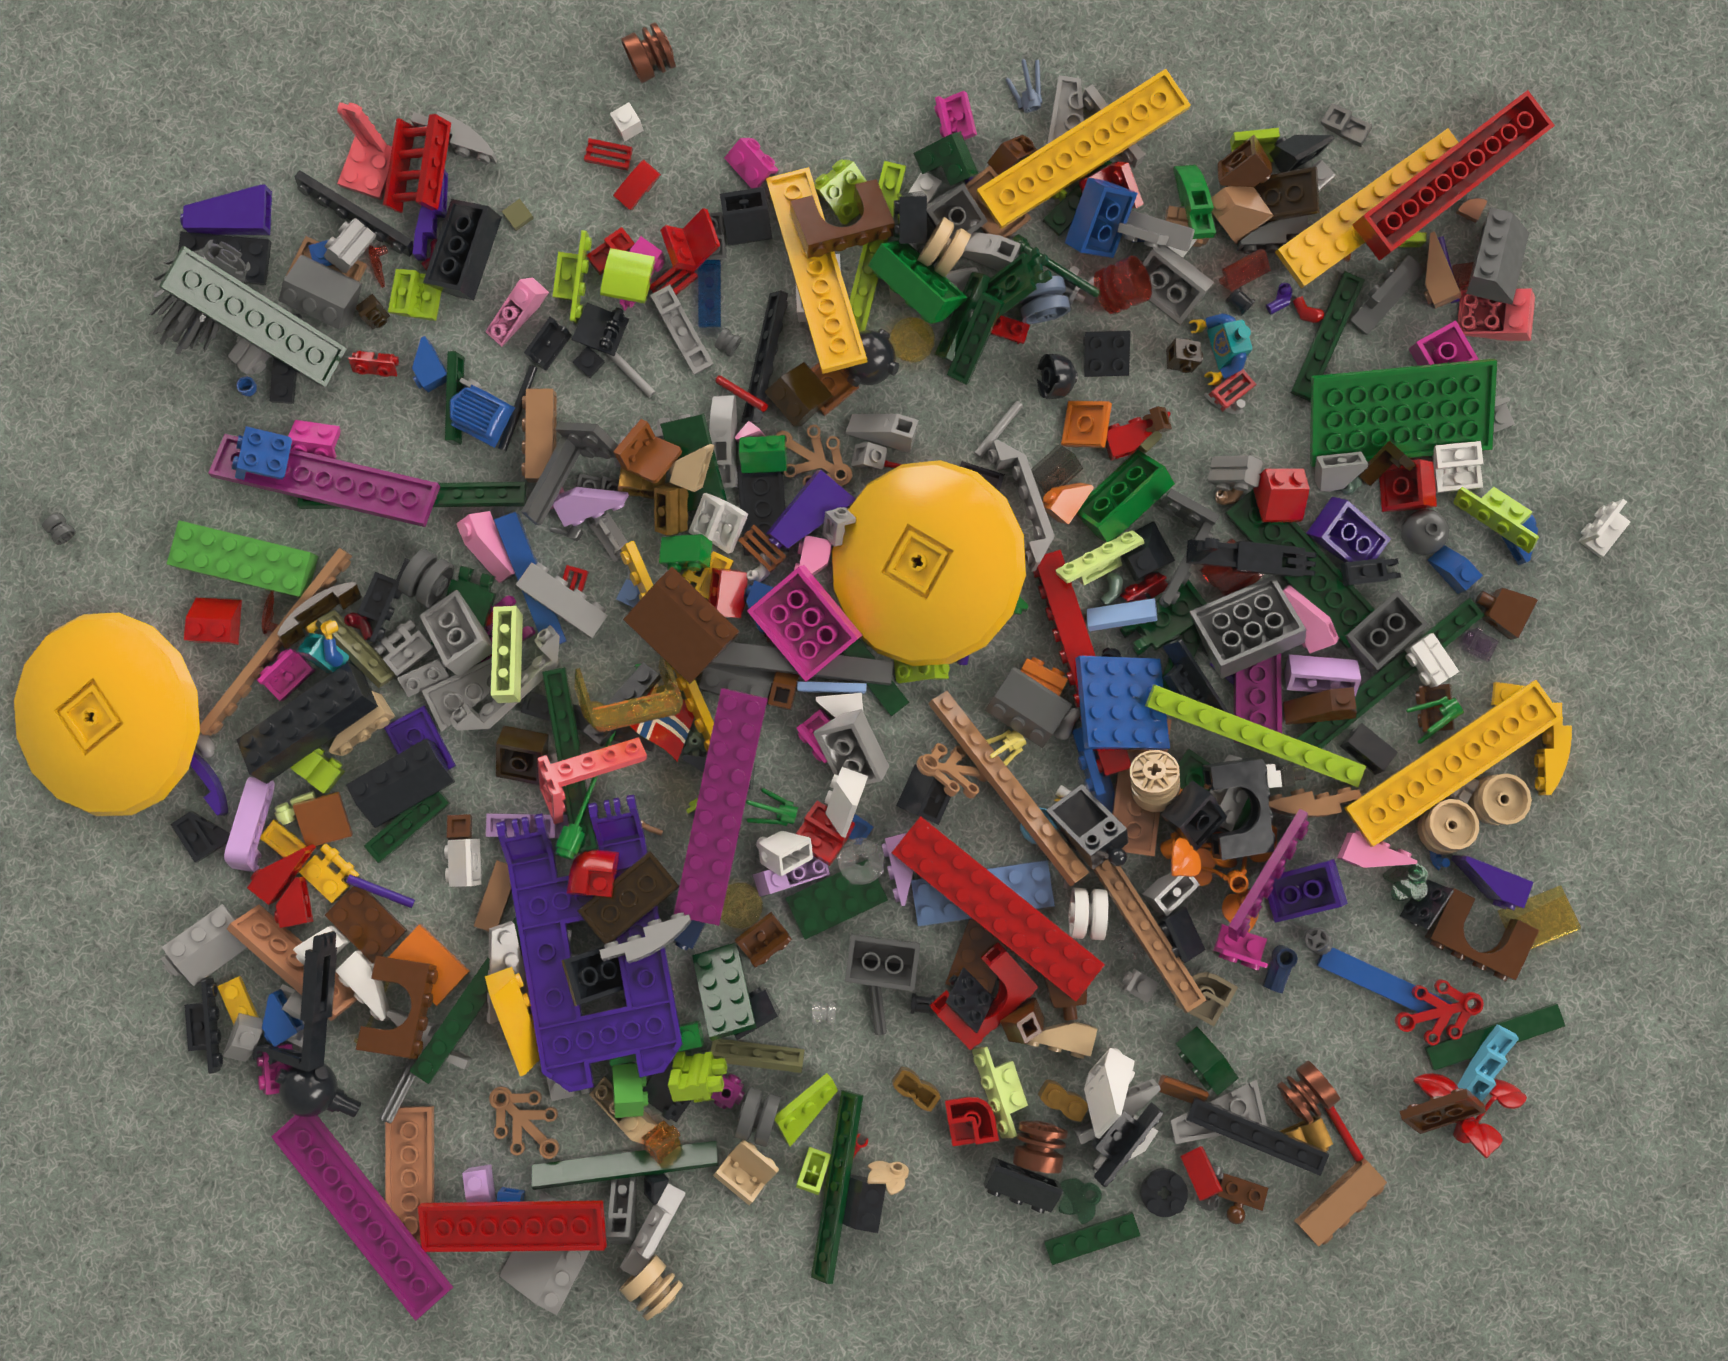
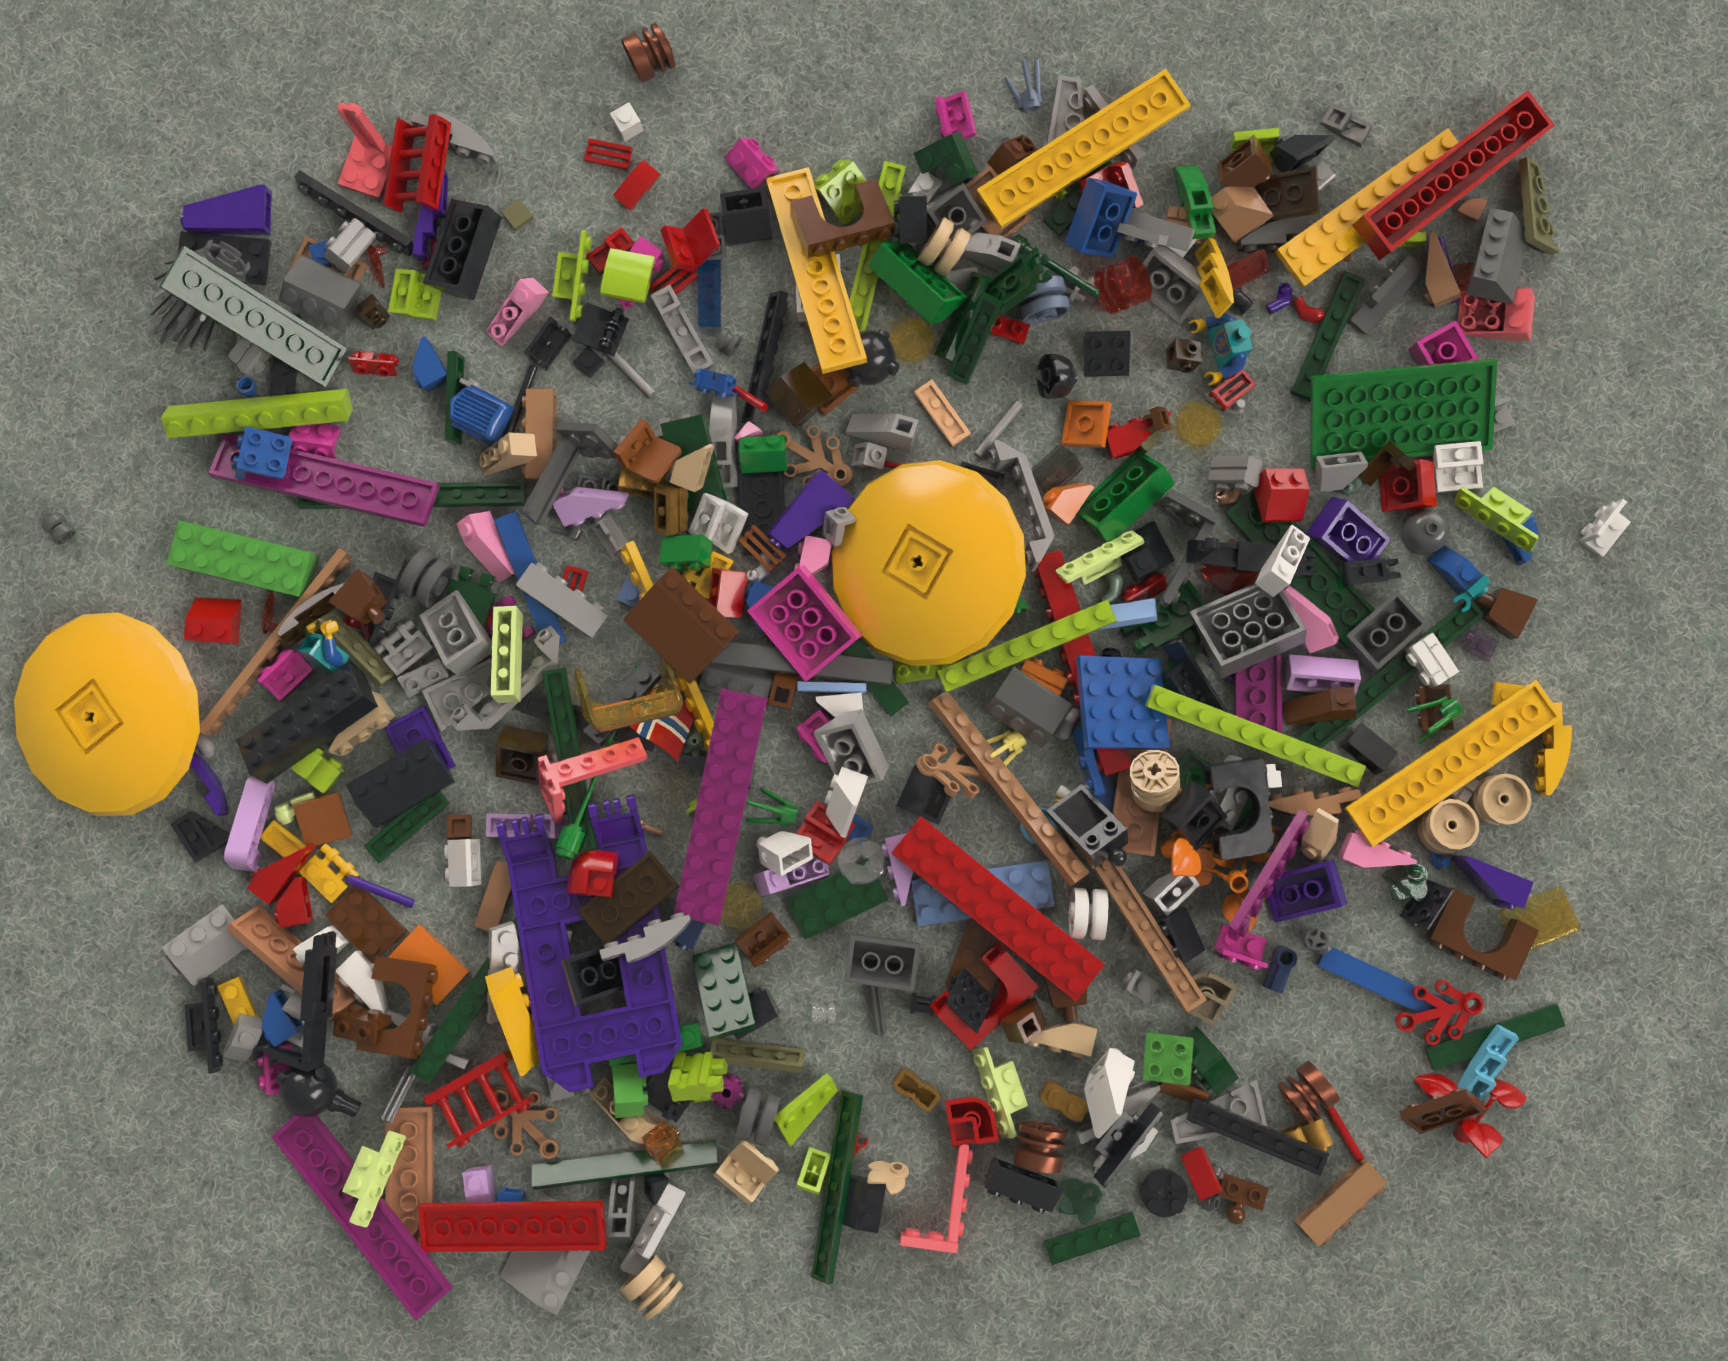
none -> lime brick [161,389,353,438]
none -> reddish brown torso [329,569,387,625]
none -> reddish brown bracket [333,1004,392,1045]
none -> yellowish green bracket [342,1130,406,1227]
none -> red fence [423,1050,536,1149]
none -> tan slope [480,433,537,475]
none -> blue hinge [688,368,738,398]
none -> coral bracket [899,1144,973,1253]
none -> light nougat tile [914,379,971,447]
none -> lime plate [937,600,1117,693]
none -> bright green bracket [1143,1030,1194,1085]
none -> clear yellow tile [1176,401,1222,447]
none -> yellow slope [1194,238,1234,318]
none -> white slope [1255,525,1310,597]
none -> tan slope [1301,808,1339,862]
none -> teal plate [1452,575,1491,612]
none -> olive wing [1518,157,1559,255]

